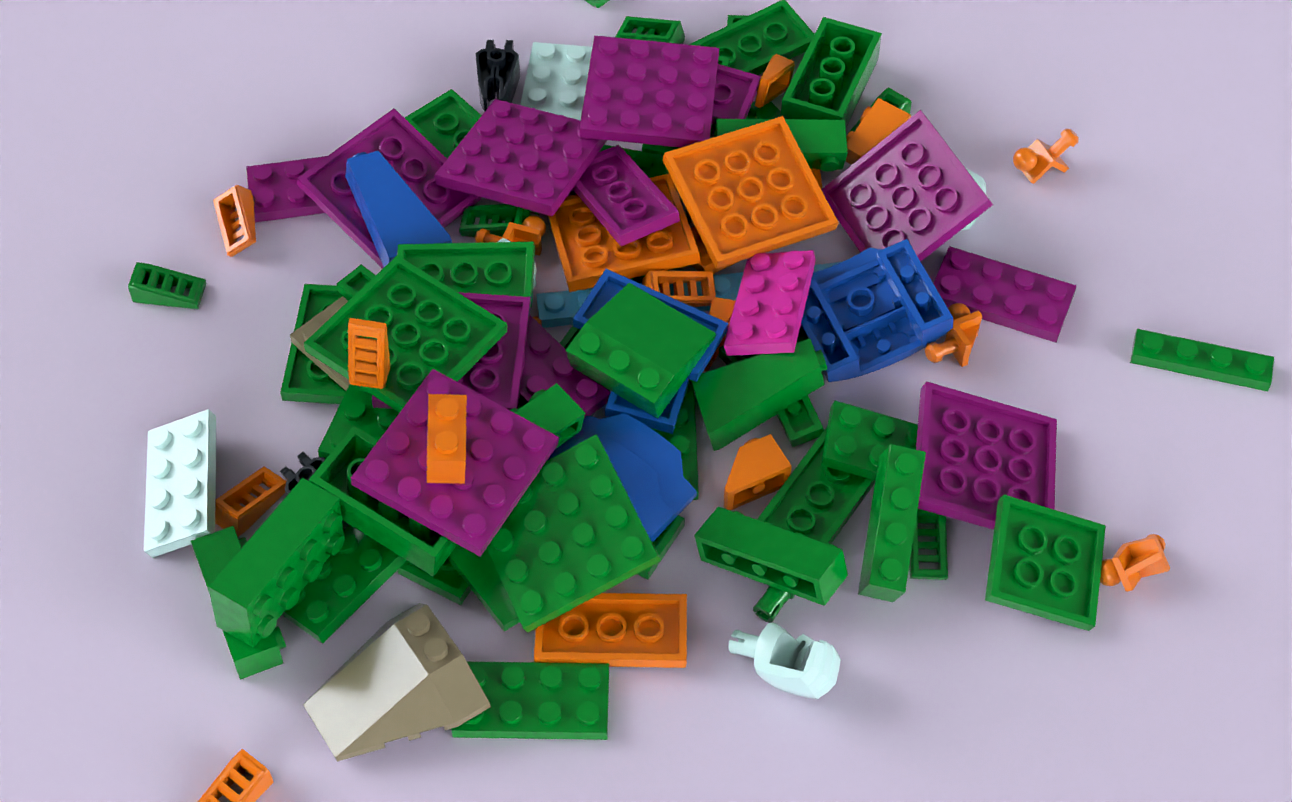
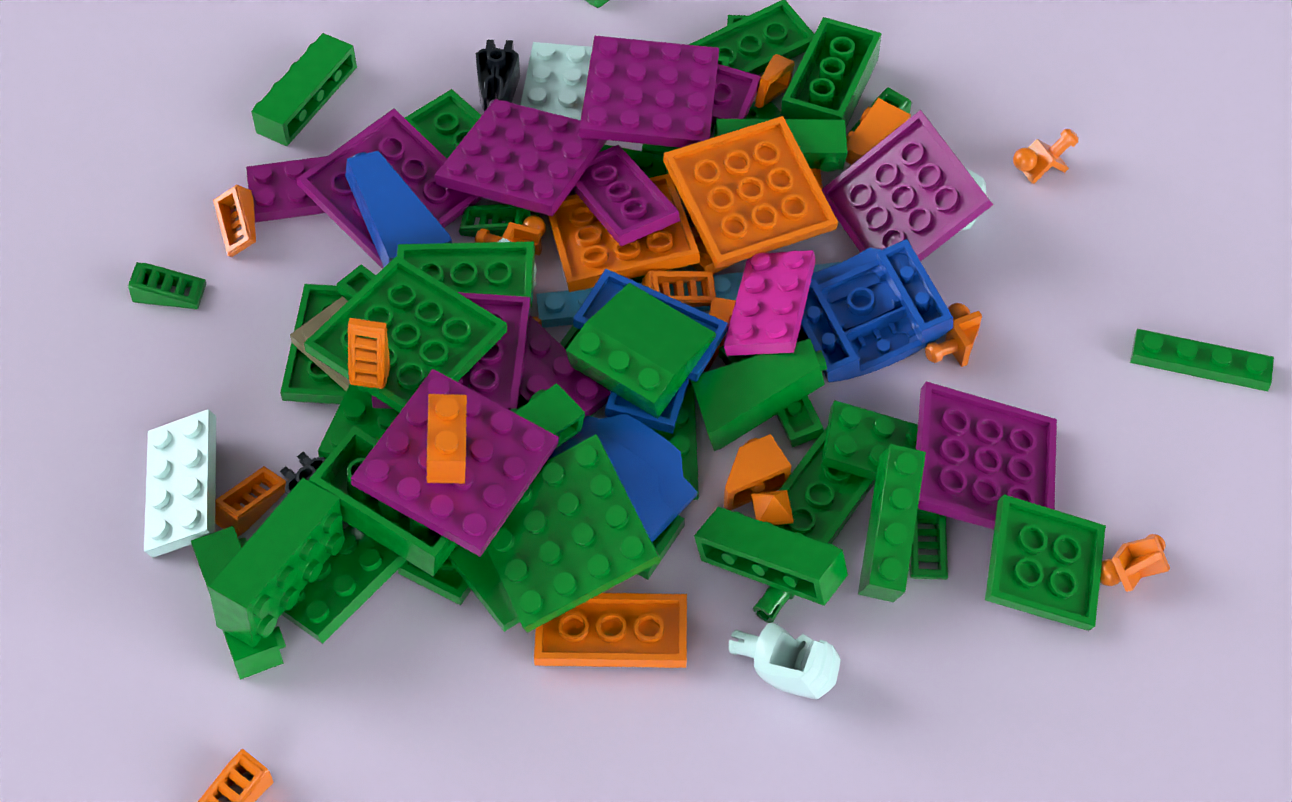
dark tan wedge [303,603,491,762] -> none
green plate [452,661,609,740] -> none
green slope [615,16,685,44] -> none
magenta plate [933,246,1077,343] -> none
none -> green brick [251,33,357,146]
none -> orange slope [751,490,794,525]

